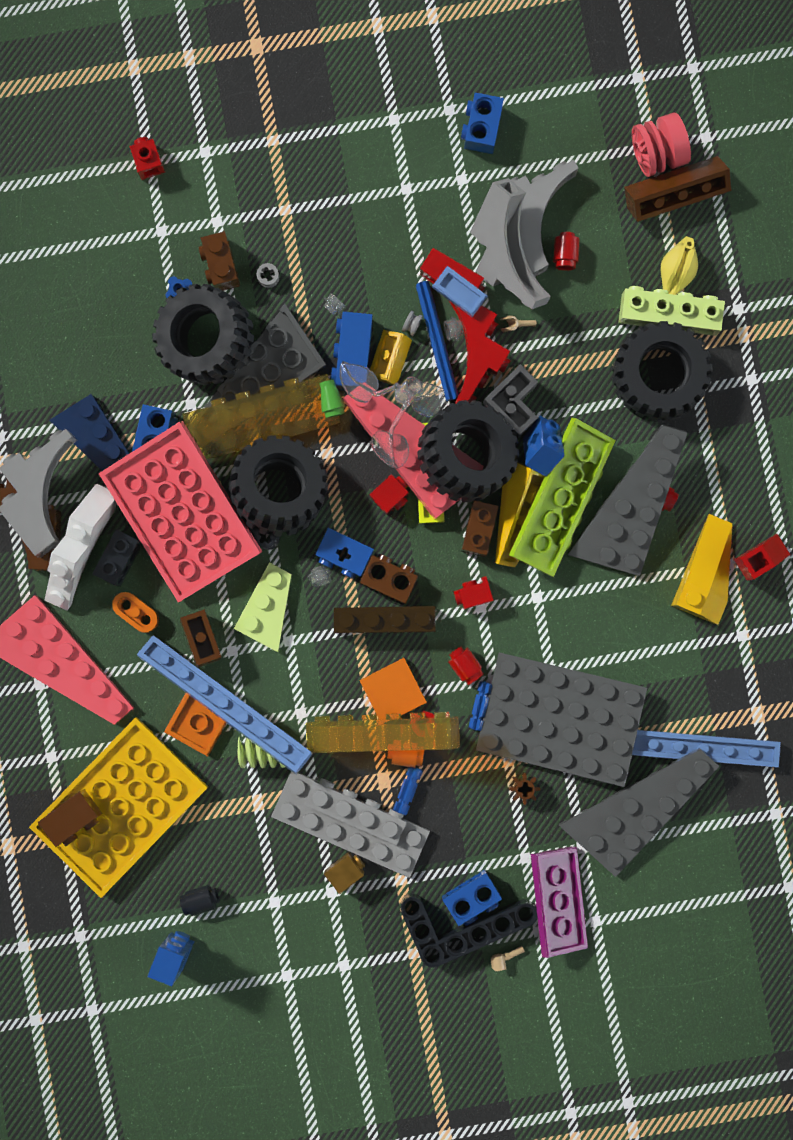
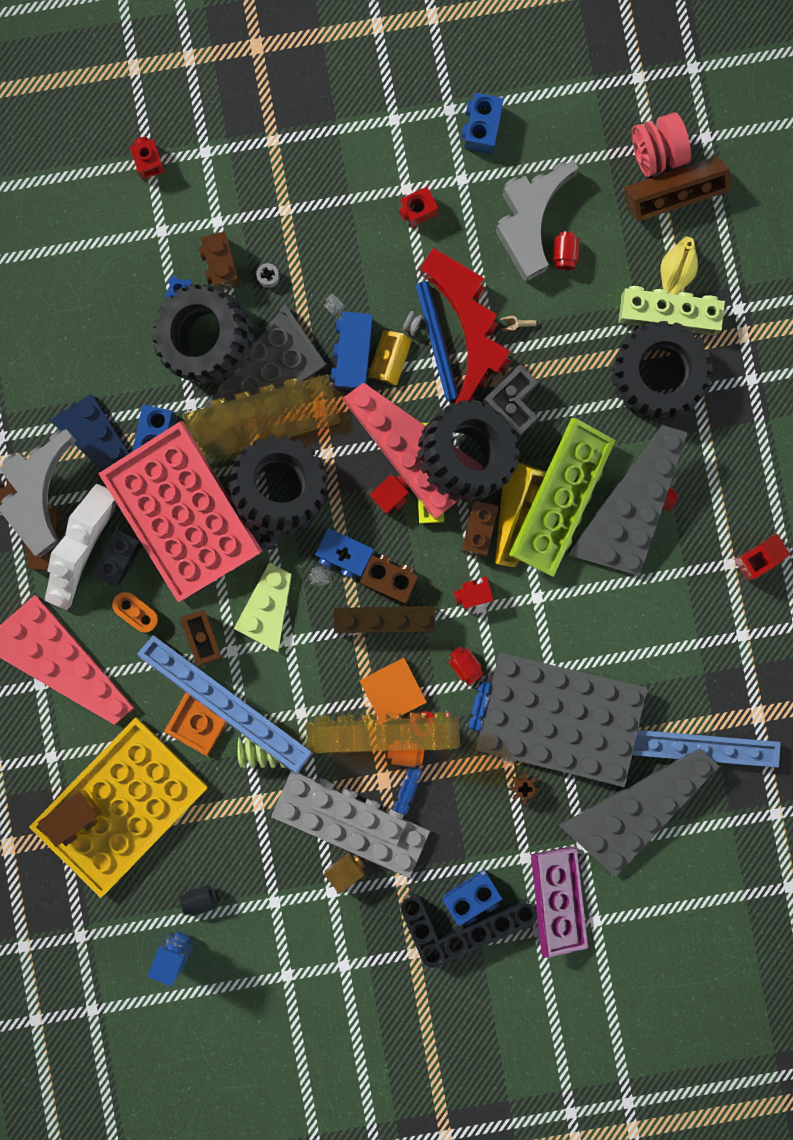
bright green cone [319,380,346,418] -> none
clear plant [340,361,445,469] -> none
medium blue tile [432,266,488,317] -> none
clear plate [444,317,464,341] -> none
light grey arch [470,178,551,309] -> none
tan hand [491,946,525,971] -> none
blue brick [522,416,564,476] -> none
yellow wedge [671,514,732,625] -> none
none -> red brick [398,186,438,228]

